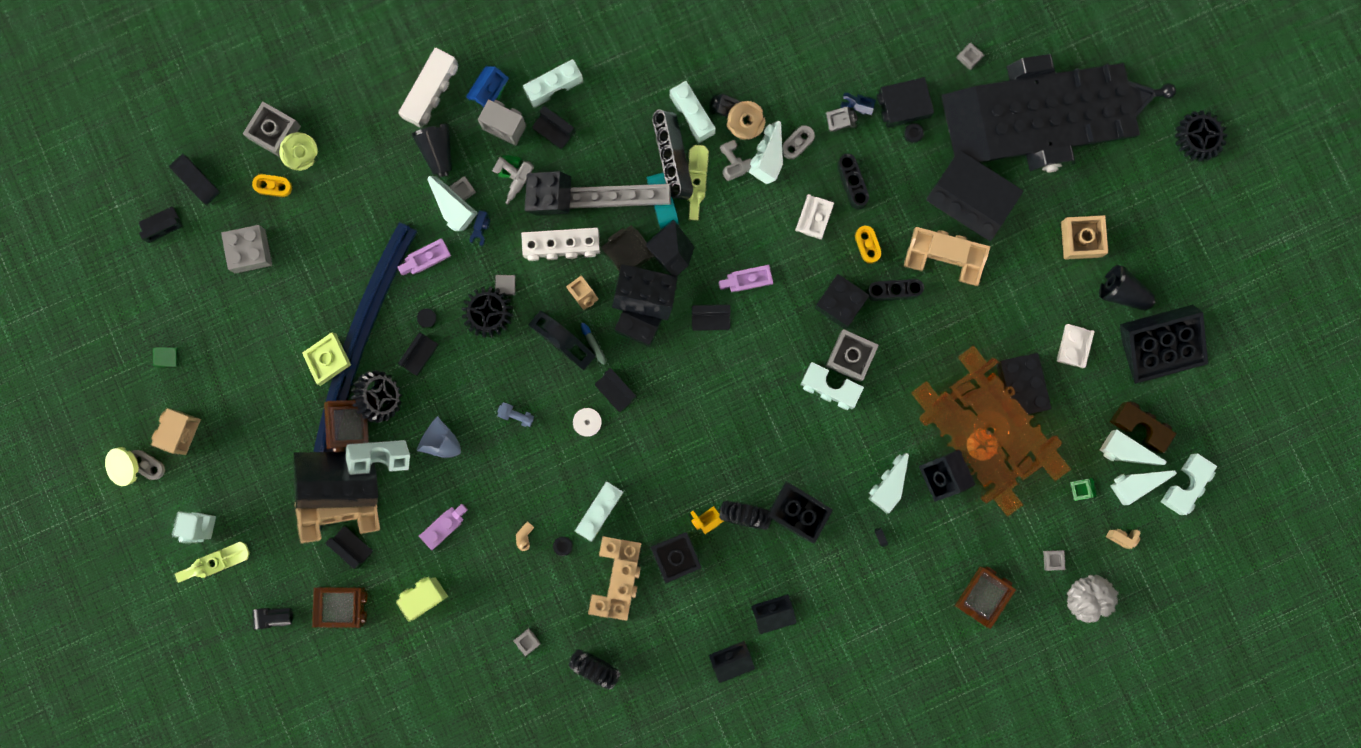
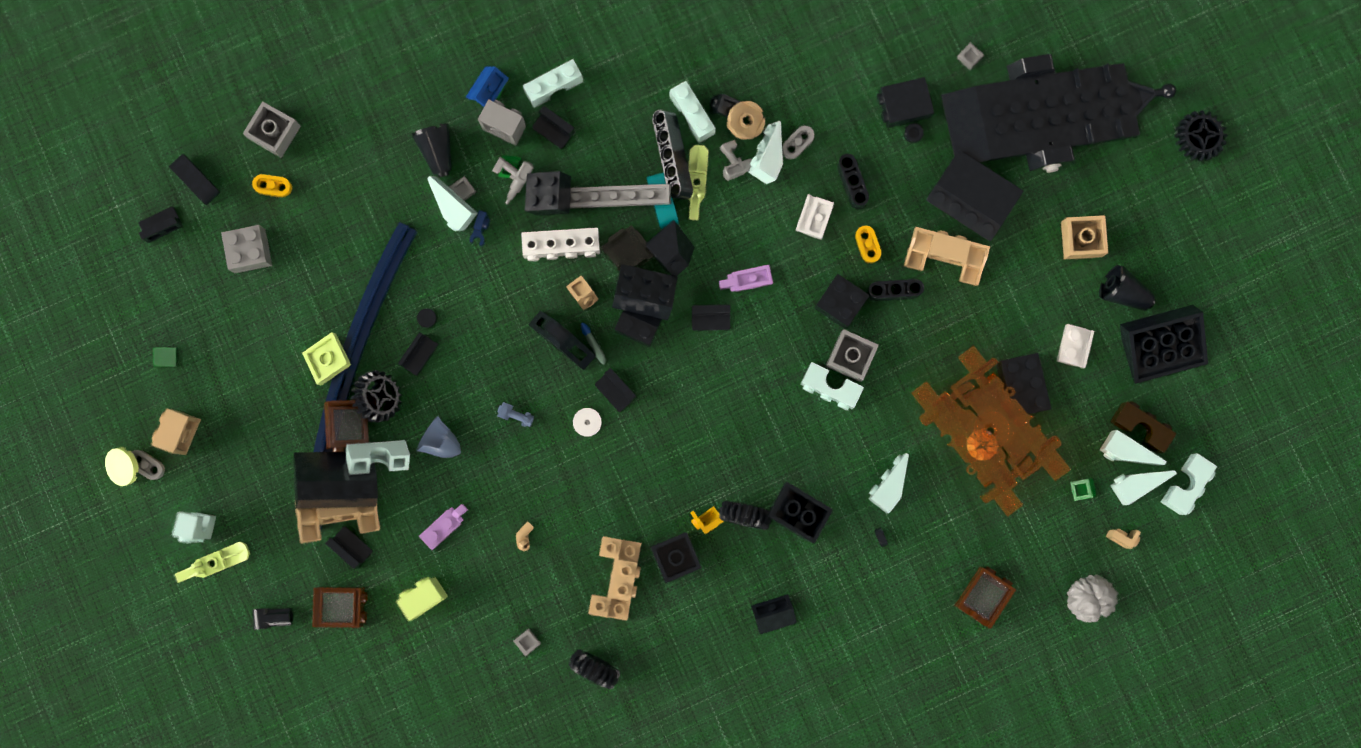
yellowish green tile [279,132,318,171] -> none
white brick [398,47,458,128] -> none
lavender hinge [398,239,451,275] -> none
black gear [462,286,514,338] -> none
light grey tile [495,275,515,295] -> none
black tile [553,537,573,556] -> none
light aqua arch [575,481,624,542] -> none
black panel [708,641,755,683] -> none
bracket [826,106,858,132] -> none
dark blue plate [840,93,876,115] -> none
black brick [919,449,976,502] -> none
light grey tile [1043,550,1066,571] -> none

